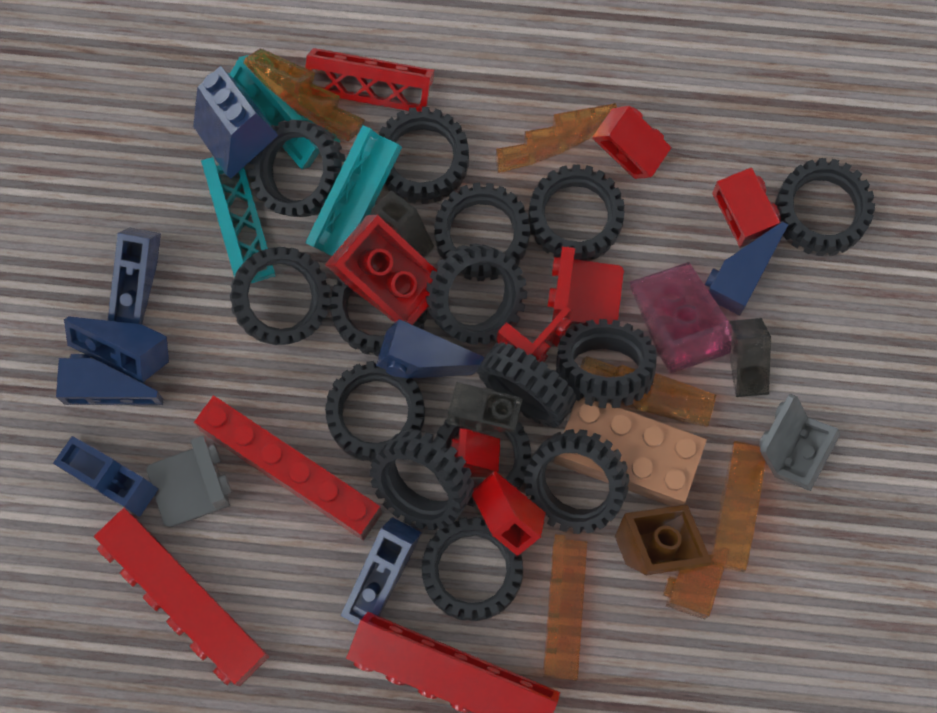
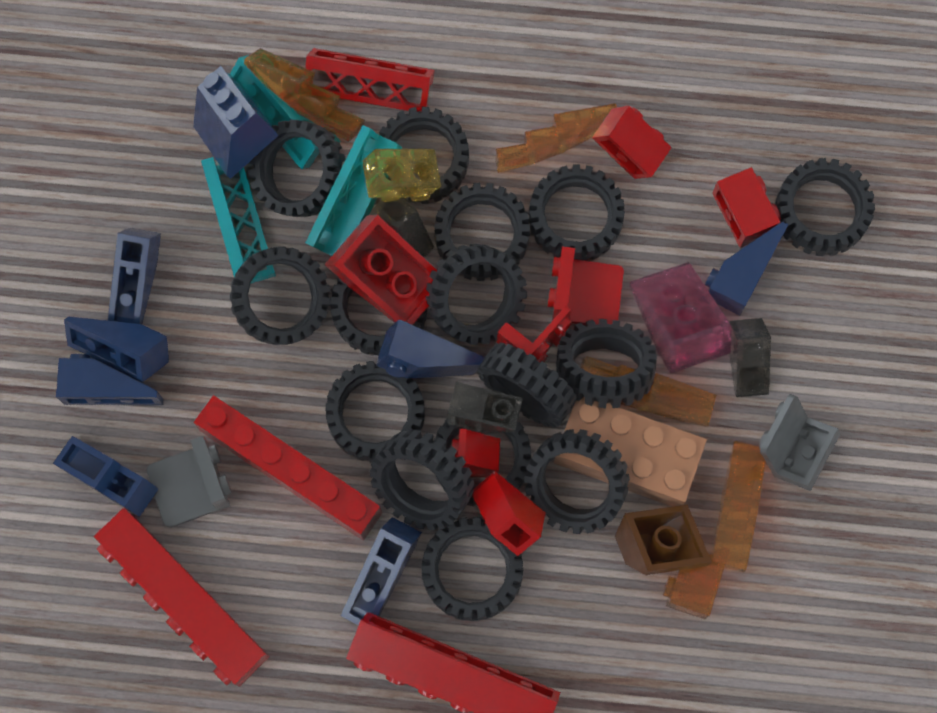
clear orange fence [542,534,587,681] -> none
none -> clear yellow brick [362,149,441,202]

